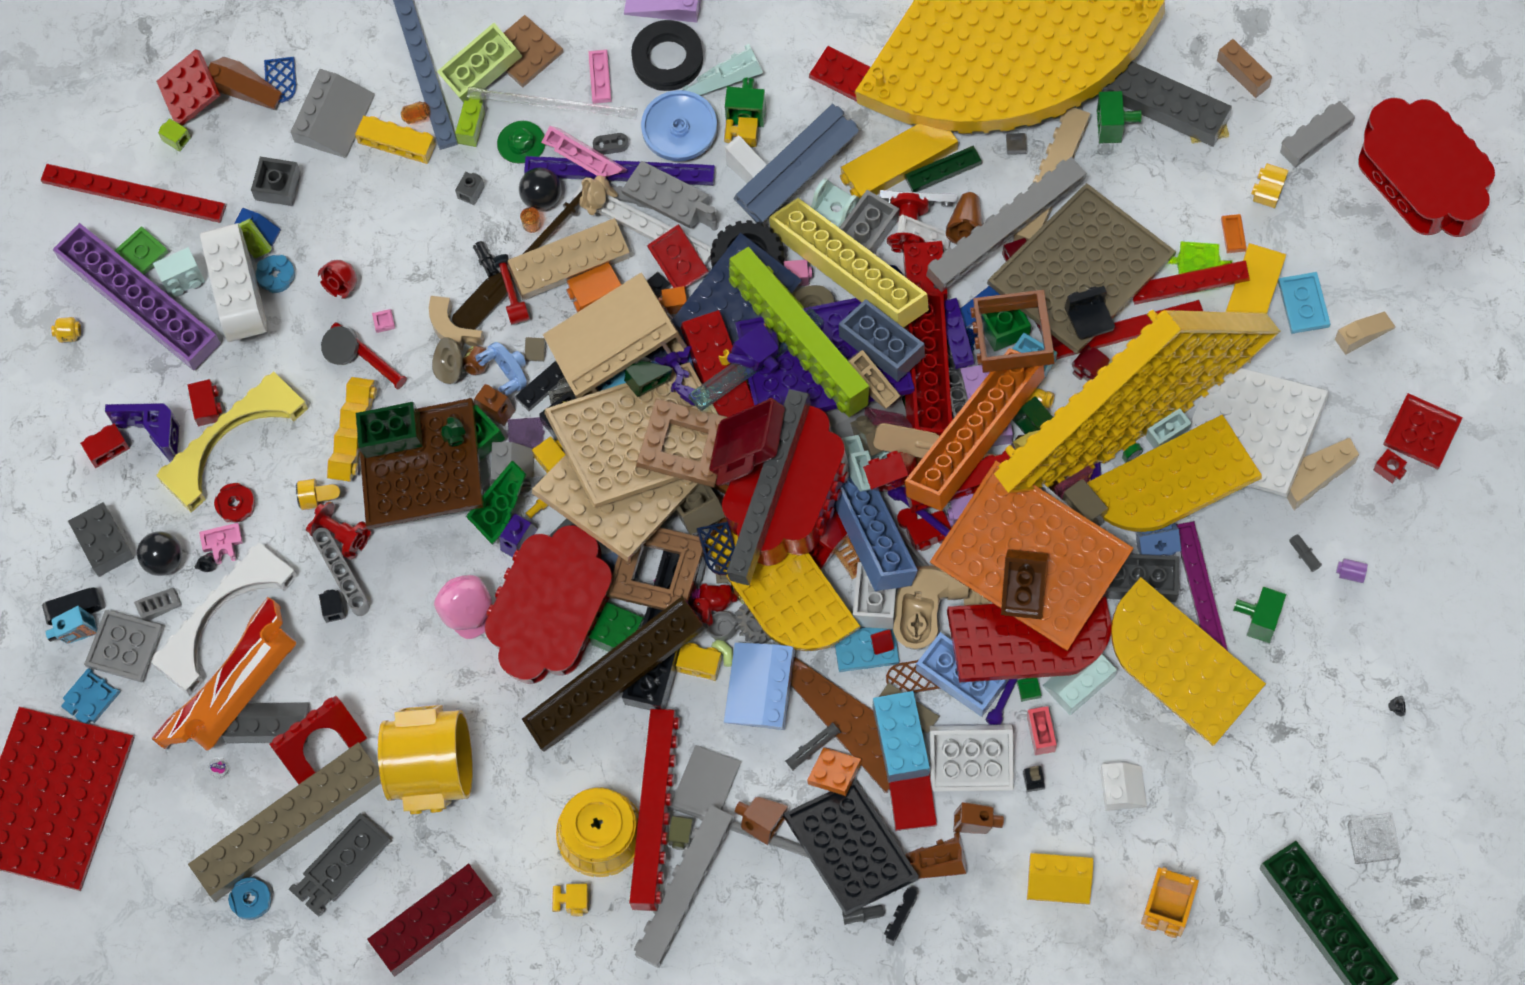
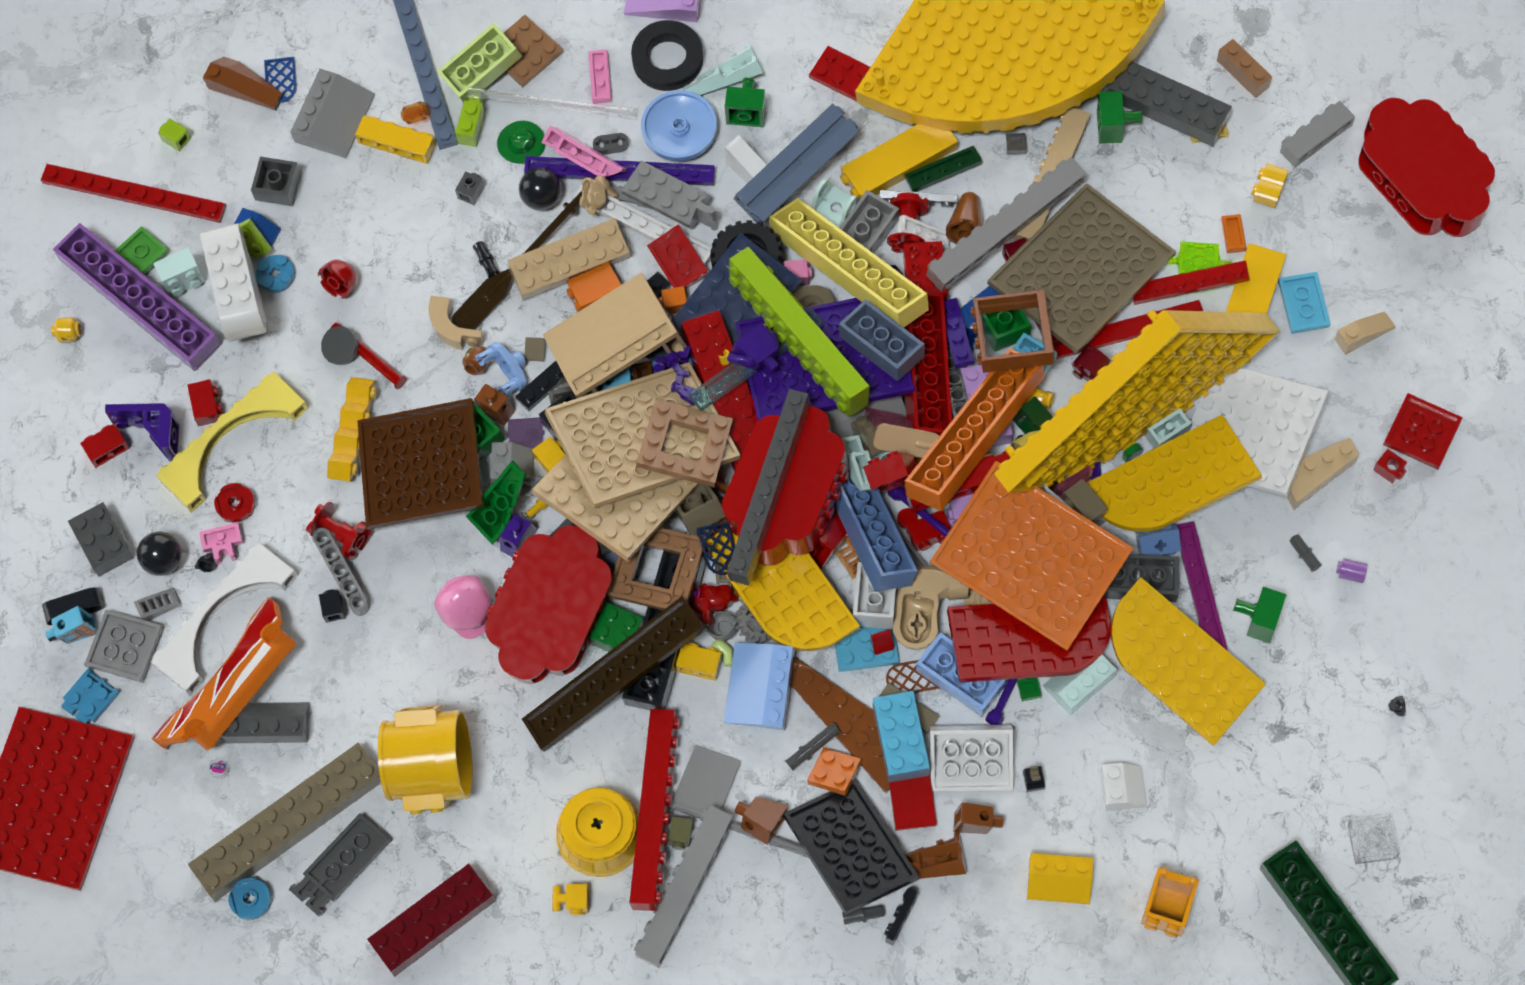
plate [156,49,220,126] -> none
red arch [269,696,367,785] -> none
yellow piece [296,479,340,510] -> none
dark green brick [356,402,423,458] -> none
bright pink tile [372,309,395,333] -> none
dark tan hat [432,337,463,384] -> none
dark green rock [441,417,466,447] -> none
red piece [493,254,530,325] -> none
clear orange brick [520,207,541,233] -> none
dark green slope [624,361,672,397] -> none
dark red piece [709,398,785,486] -> none
yellow brick [724,117,758,147] -> none
tan slope [848,350,900,409] -> none
reddish brown slope [1001,549,1049,619] -> none
coral brick [1027,706,1057,756] -> none
black bracket [1064,286,1115,340] -> none

